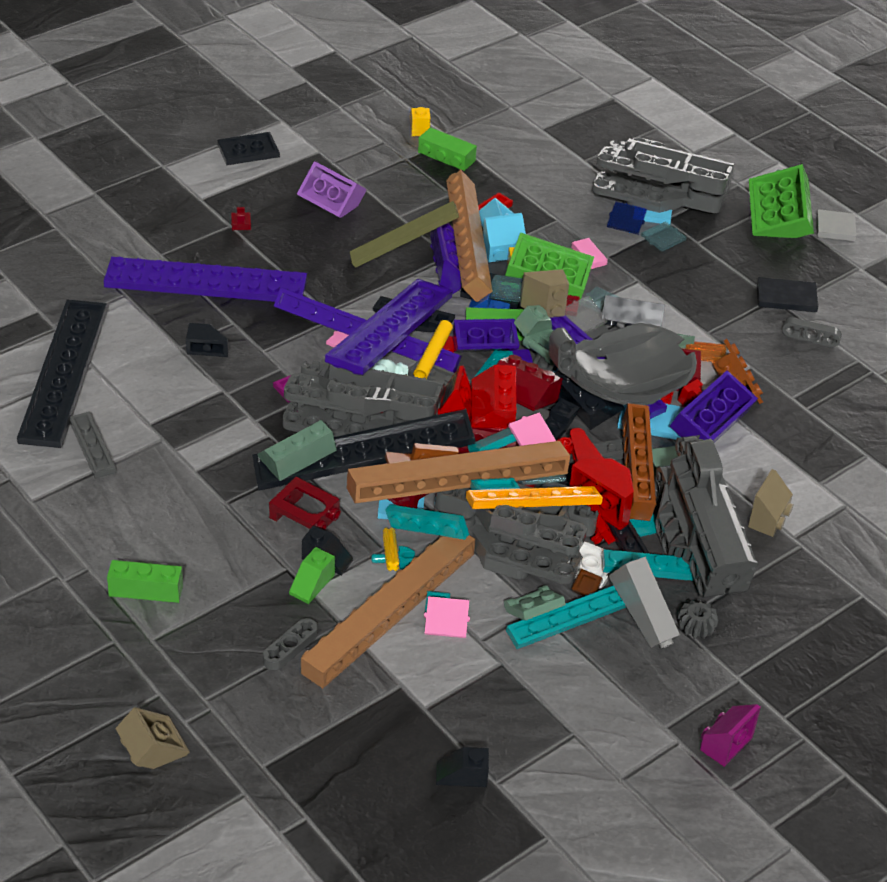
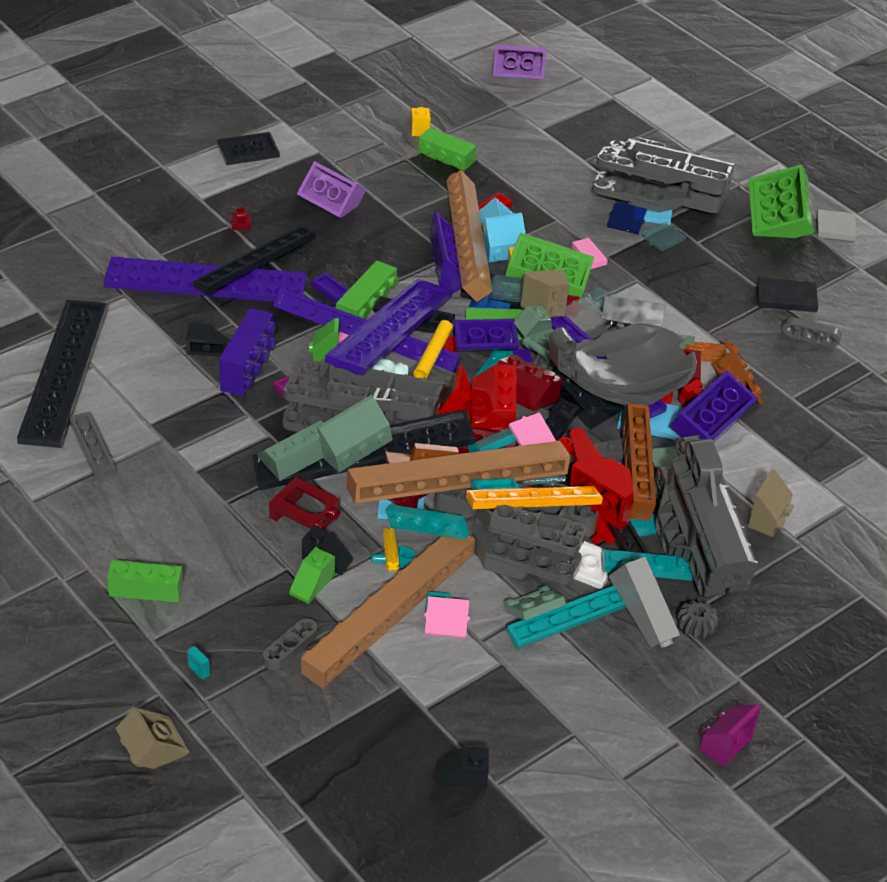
olive tile [350,201,459,268] -> none
reddish brown tile [572,569,603,597] -> none
none -> teal tile [187,646,210,680]
none -> black tile [193,225,315,294]
none -> dark purple brick [219,308,276,397]
none -> bright green slope [309,318,339,362]
none -> dark purple tile [311,273,349,304]
none -> sand green slope [317,395,393,472]
none -> bright green brick [336,261,398,319]
none -> medium lavender slope [493,44,547,79]

